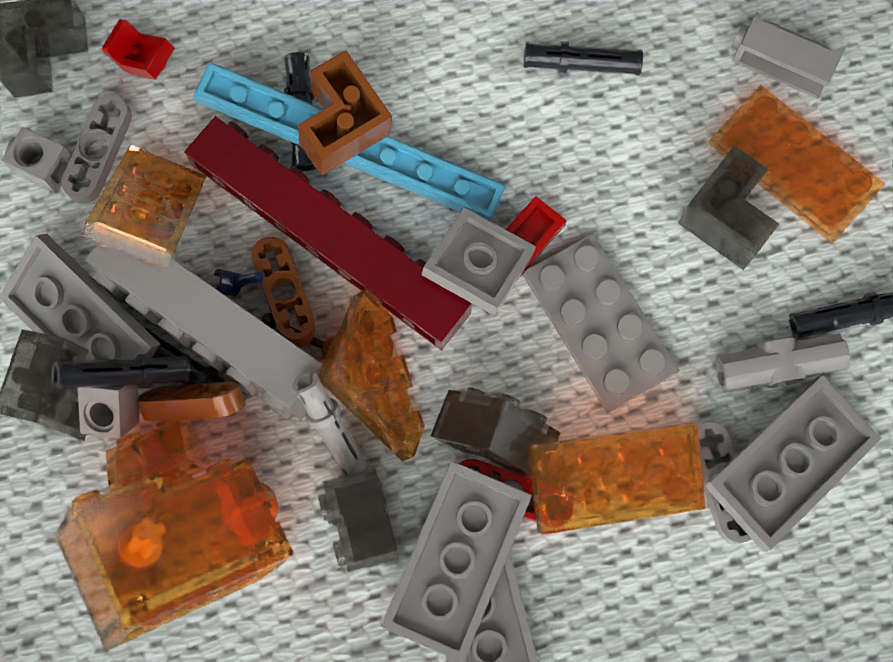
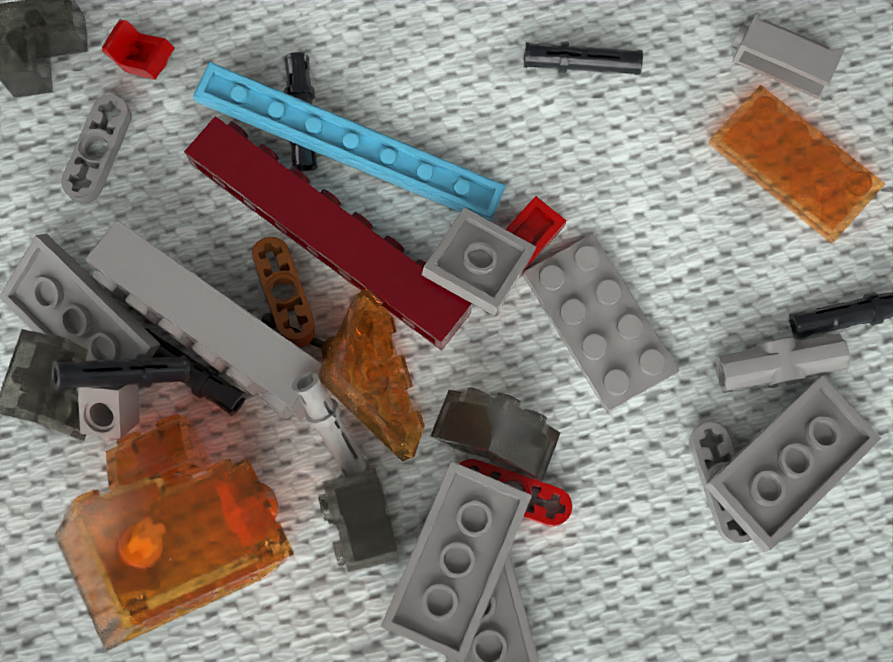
light grey brick [2,127,71,193] -> none
clear orange plate [81,144,207,269] -> none
dark orange beam [137,382,246,421] -> none
dark blue hand [214,269,264,297] -> none
dark orange brick [298,50,392,176] -> none
clear orange plate [528,423,706,535] -> none
clear smoke brick [678,145,779,270] -> none

